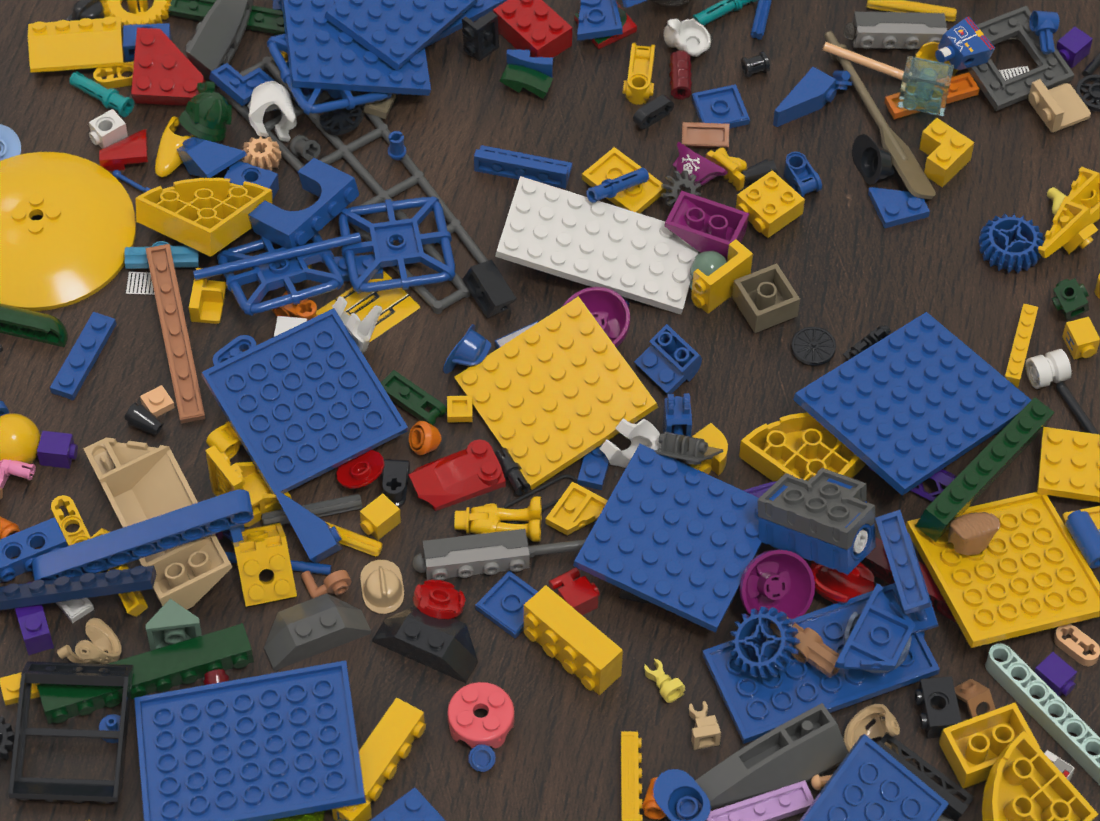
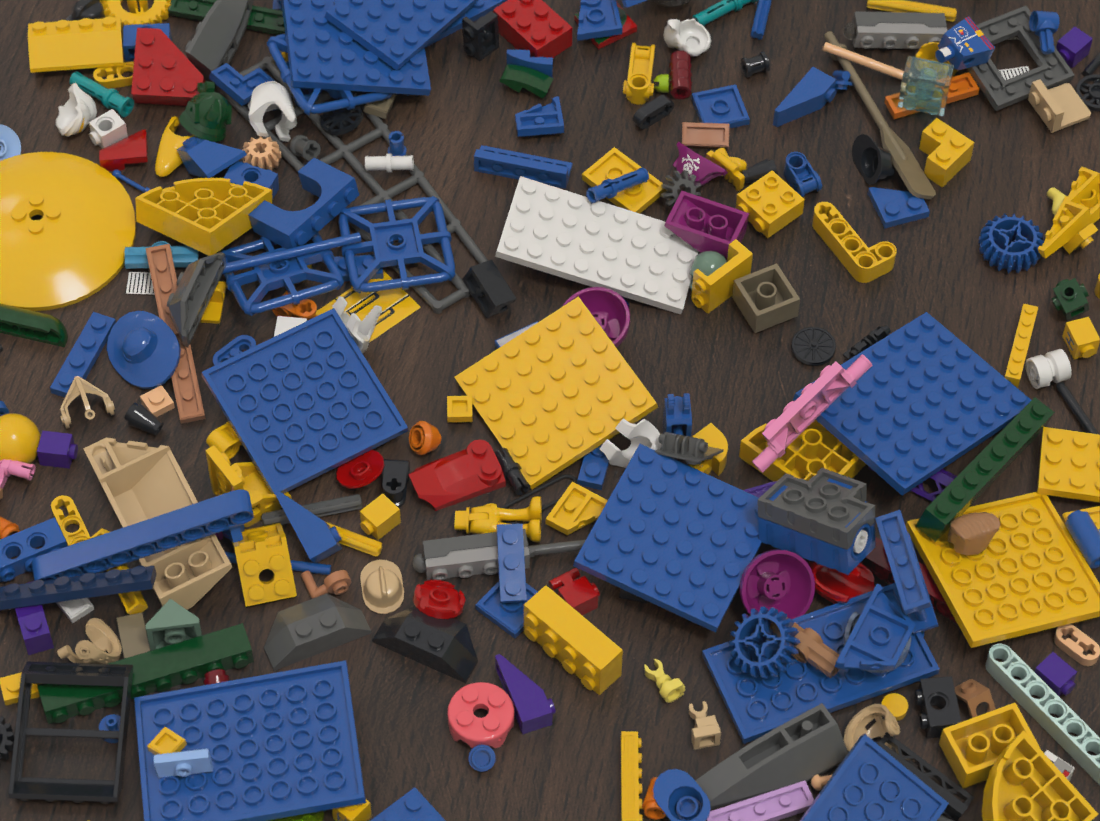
yellow brick [359,697,426,803] -> none
dark green plate [381,370,447,425] -> none
blue piece [443,324,491,374] -> none
blue brick [634,324,702,395] -> none
none -> white hair [56,83,97,137]
none -> tan helmet [60,376,115,429]
none -> blue hat [107,311,181,389]
none -> dark tan tile [117,613,150,659]
none -> yellow tile [147,727,187,755]
none -> light blue plate [154,749,213,778]
none -> dark grey wedge [167,252,226,348]
none -> white pin [365,154,414,173]
none -> dark purple slope [495,654,556,735]
none -> plate [496,524,527,603]
none -> blue wing [515,96,564,137]
none -> lime hinge [653,74,669,93]
none -> bright pink plate [752,354,873,473]
none -> yellow beam [812,202,897,283]
none -> yellow tile [881,693,908,721]

